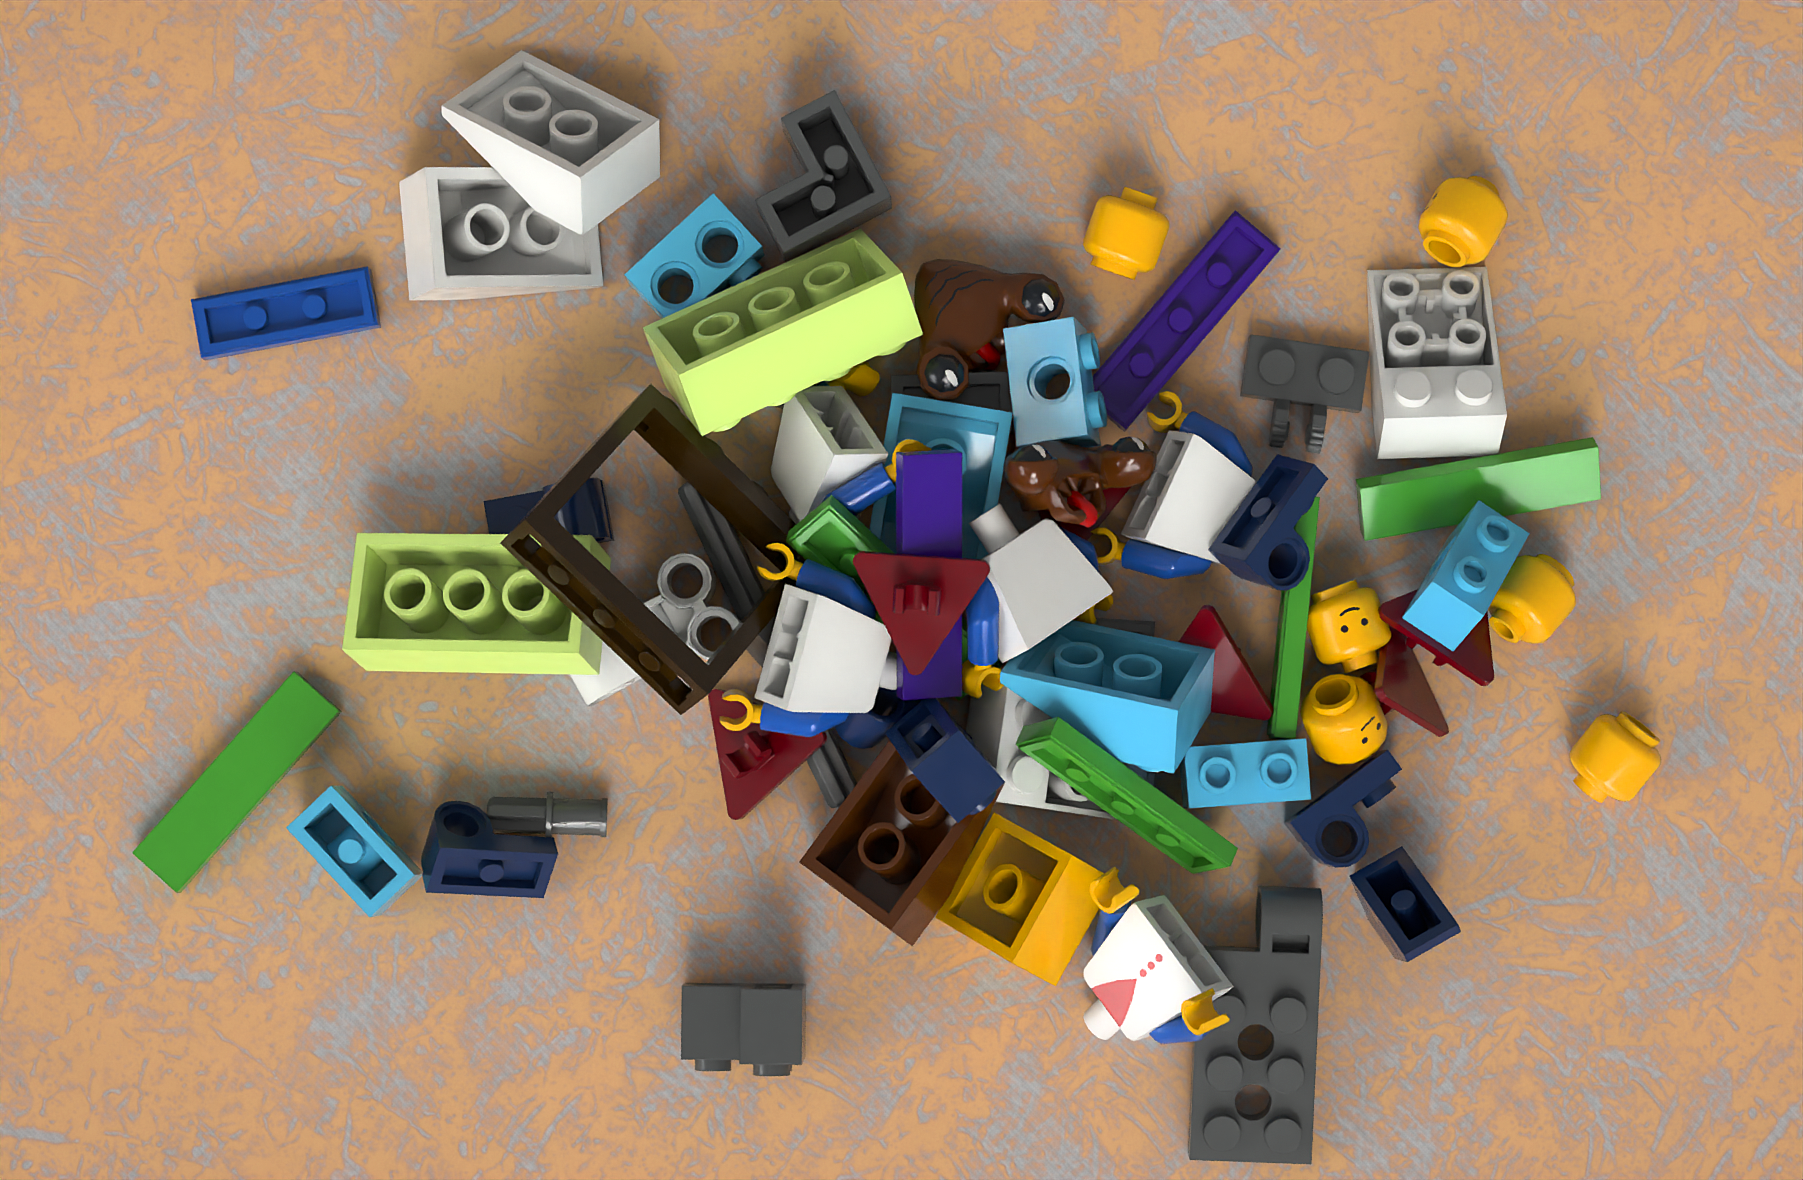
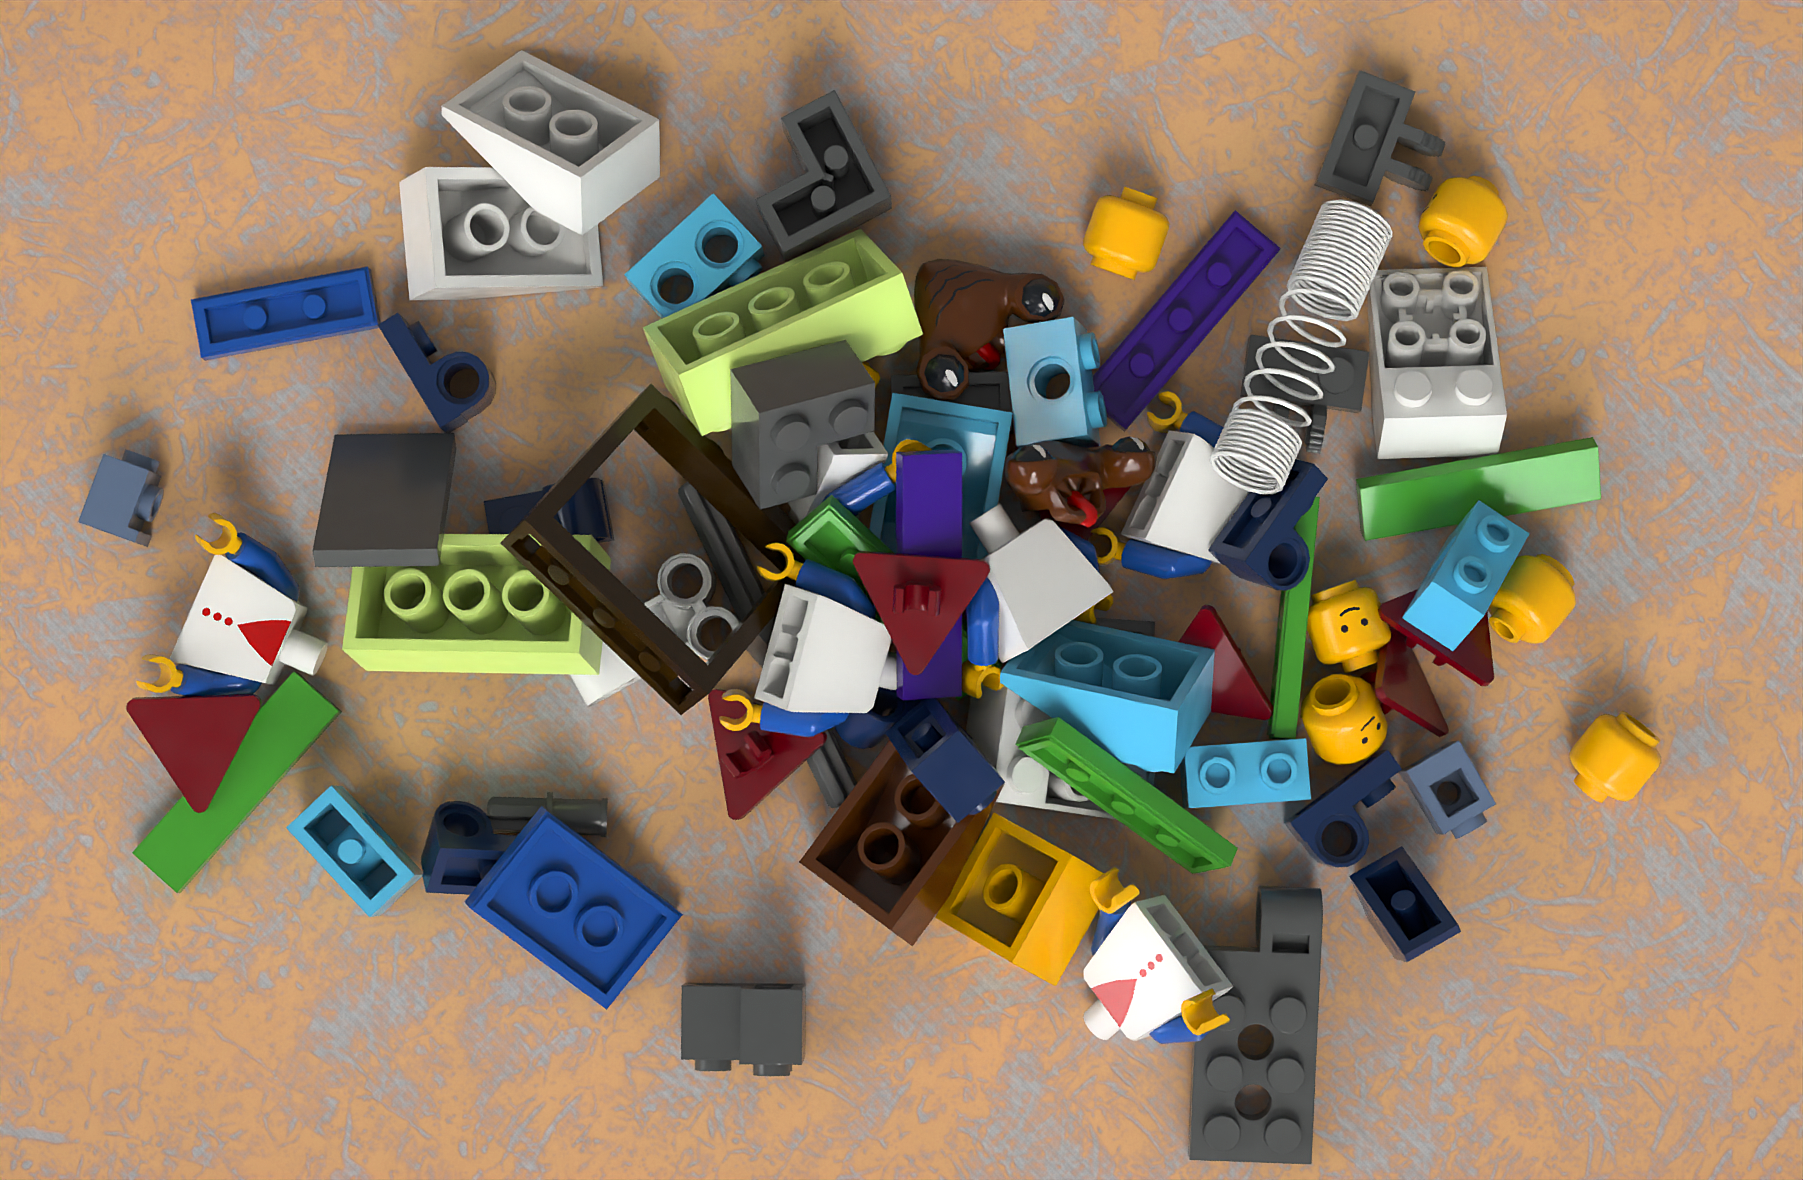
none -> sand blue brick [78,449,164,547]
none -> dark red piece [126,694,262,813]
none -> torso [136,513,328,696]
none -> dark grey tile [312,433,456,567]
none -> dark blue plate [378,313,496,433]
none -> blue tile [464,806,683,1010]
none -> dark grey brick [730,340,875,509]
none -> white piece [1210,199,1393,494]
none -> dark grey hinge [1315,70,1446,206]
none -> sand blue brick [1399,740,1496,839]

